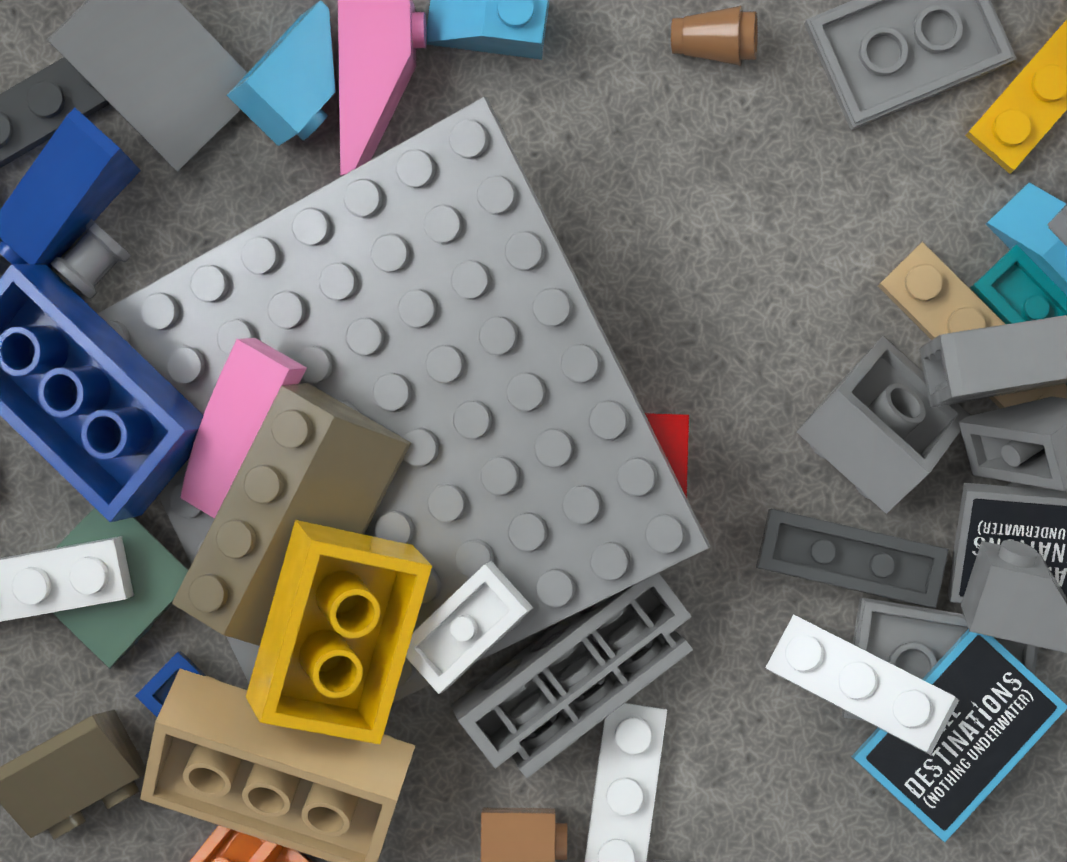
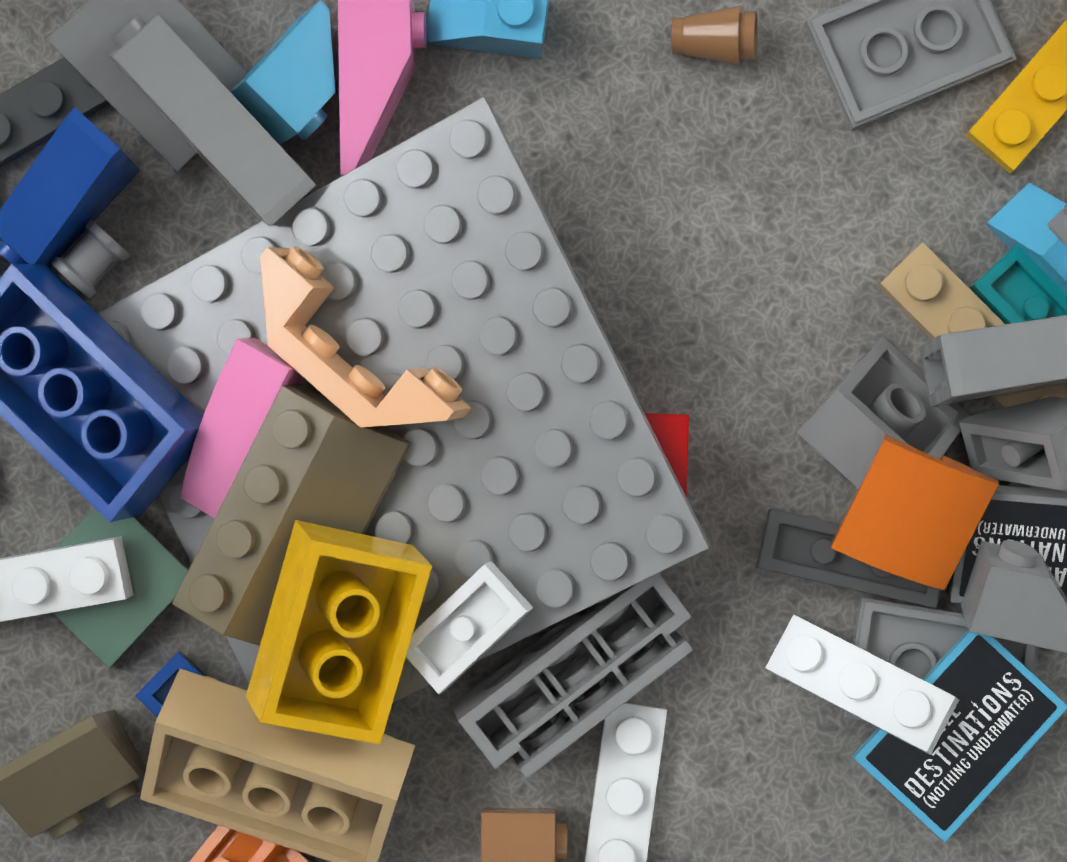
none -> light grey slope [109,14,316,227]
none -> light nougat slope [260,246,472,428]
none -> orange slope [831,434,999,590]

